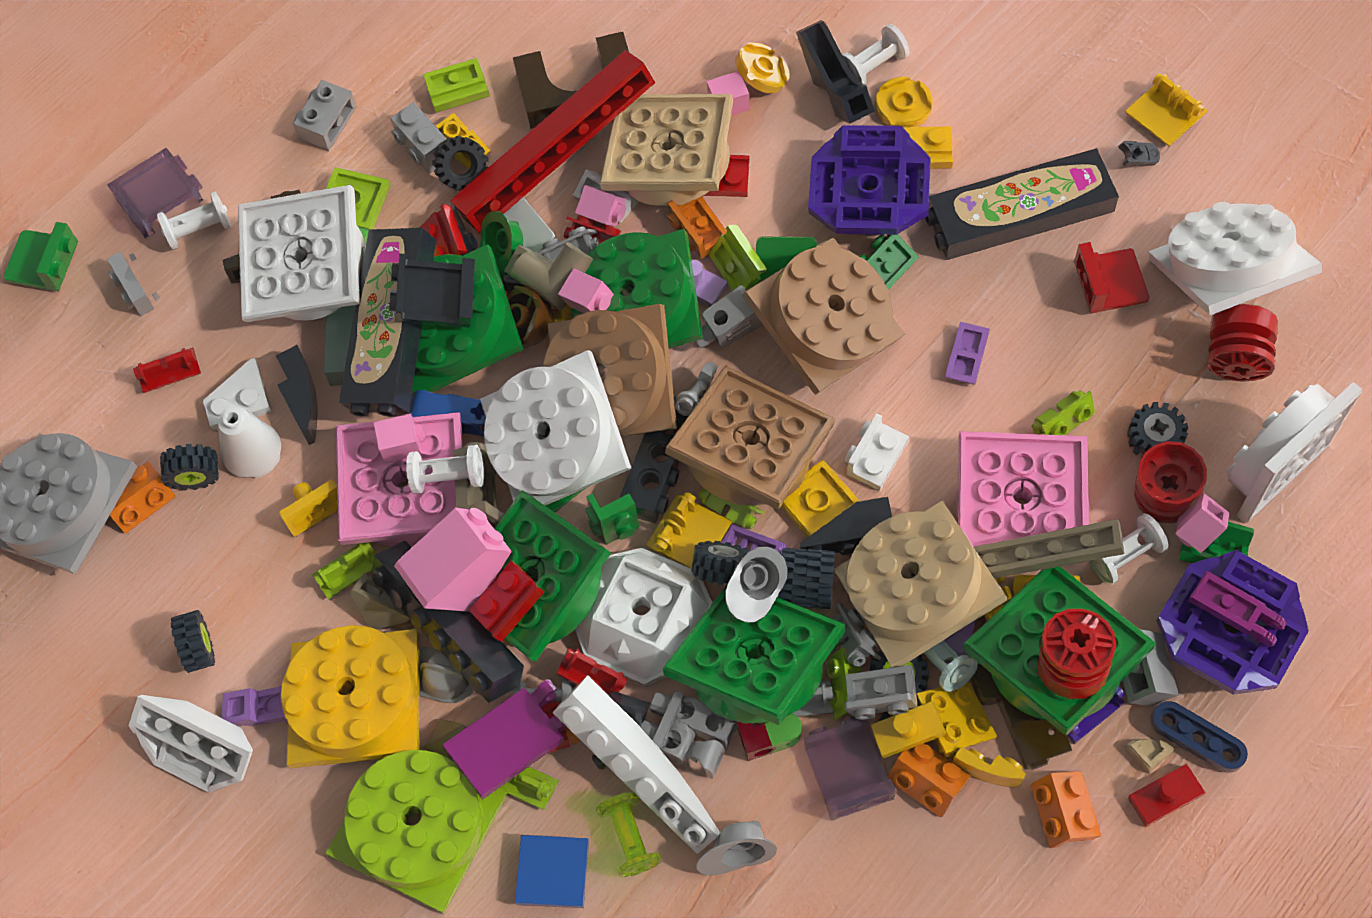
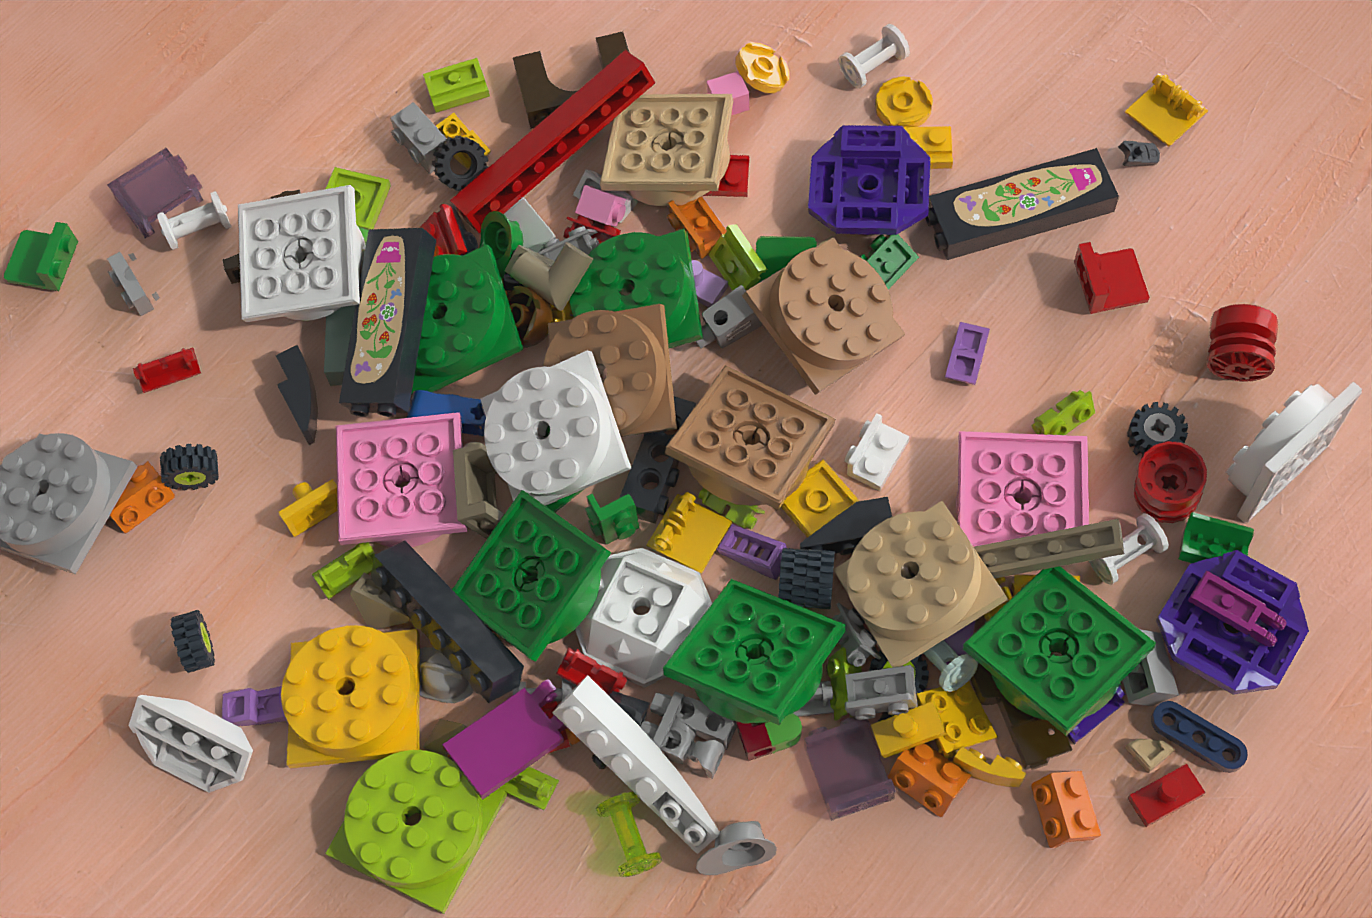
white wing [203,358,272,431] -> none
white cone [218,406,282,479] -> none
light grey brick [293,80,357,151] -> none
bright pink brick [374,414,425,463] -> none
black panel [389,253,475,328] -> none
bright pink slope [394,508,512,612] -> none
white hose [406,445,484,494] -> none
red plate [469,561,544,642] -> none
blue tile [515,835,589,909] -> none
bright pink brick [558,268,614,313] -> none
light grey hinge [675,362,718,416] -> none
black wheel [691,541,748,586] -> none
light grey piece [725,547,787,622] -> none
black arch [796,20,875,124] -> none
red wheel [1037,609,1116,699] -> none
white piece [1148,202,1322,315] -> none
bright pink brick [1175,493,1229,553] -> none

